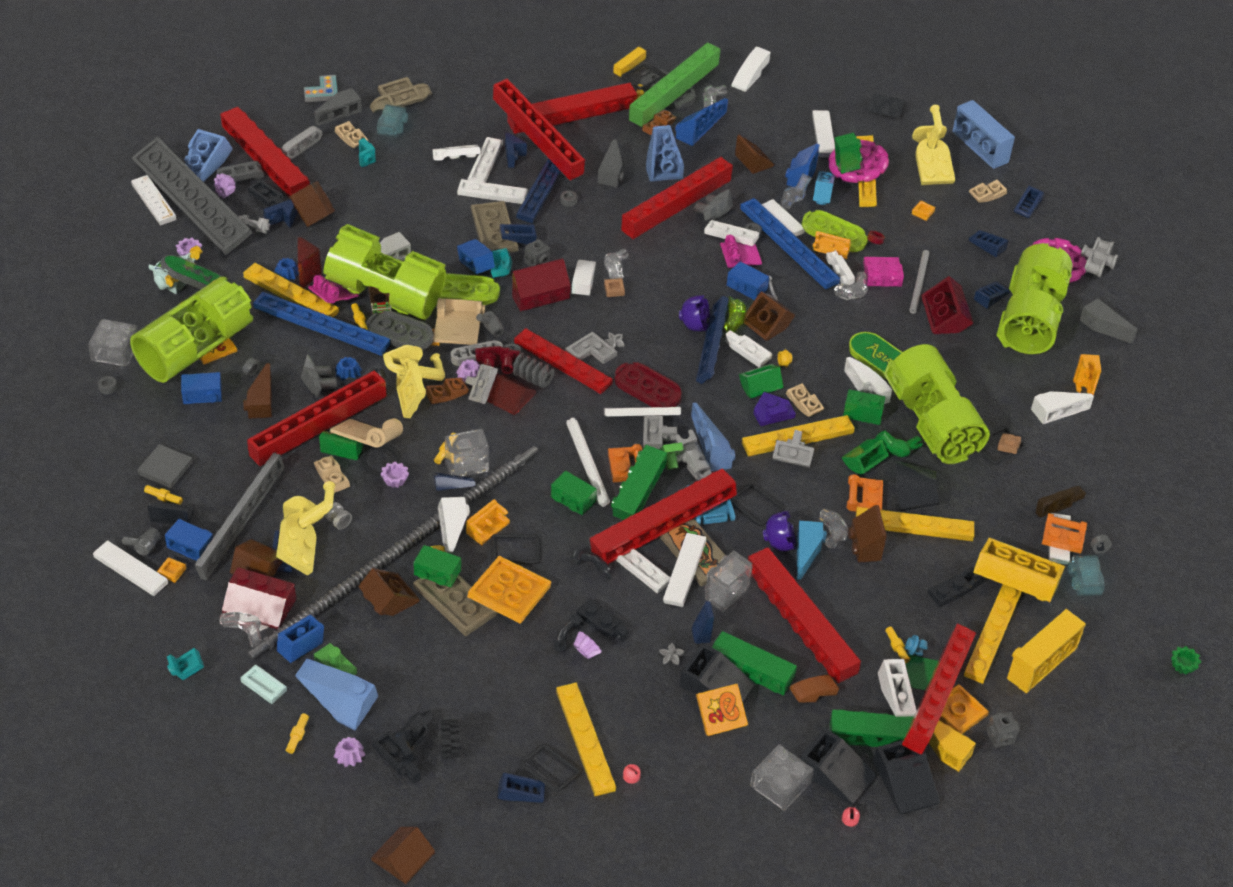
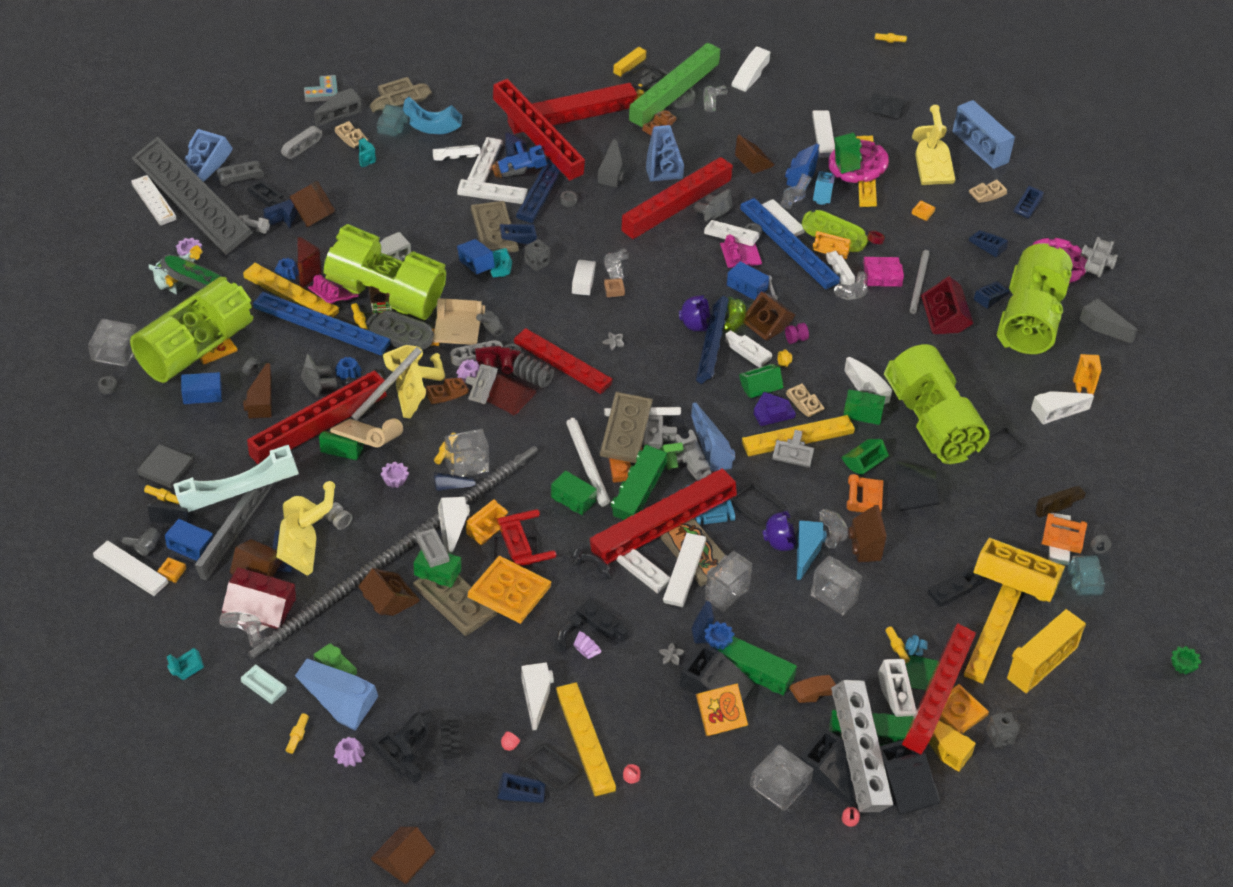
lavender piece [214,174,236,199] -> none
red brick [220,107,310,198] -> none
blue brick [277,615,324,663] -> none
tan slope [314,455,350,493] -> none
lime tile [440,273,500,305] -> none
dark red slope [512,258,571,311] -> none
light grey tile [565,331,617,364] -> none
dark red tile [614,362,682,407] -> none
blue wedge [675,98,728,146] -> none
red brick [746,547,861,683] -> none
green tile [849,332,902,380] -> none
yellow plate [856,507,974,541] -> none
green arm [875,430,923,457] -> none
medium nougat plate [998,433,1021,454] -> none
none -> light aqua arch [174,445,299,512]
none -> light grey piece [352,347,422,421]
none -> dark azure arch [403,97,463,134]
none -> light grey tile [416,528,450,568]
none -> blue piece [492,141,547,178]
none -> red plate [497,509,557,566]
none -> coral hinge [501,732,520,751]
none -> white slope [521,662,554,730]
none -> dark tan tile [600,392,653,463]
none -> blue piece [704,621,735,650]
none -> magenta wheel [785,323,809,344]
none -> clear brick [810,556,863,616]
none -> light grey brick [831,680,893,812]
none -> yellow bar [875,33,907,43]

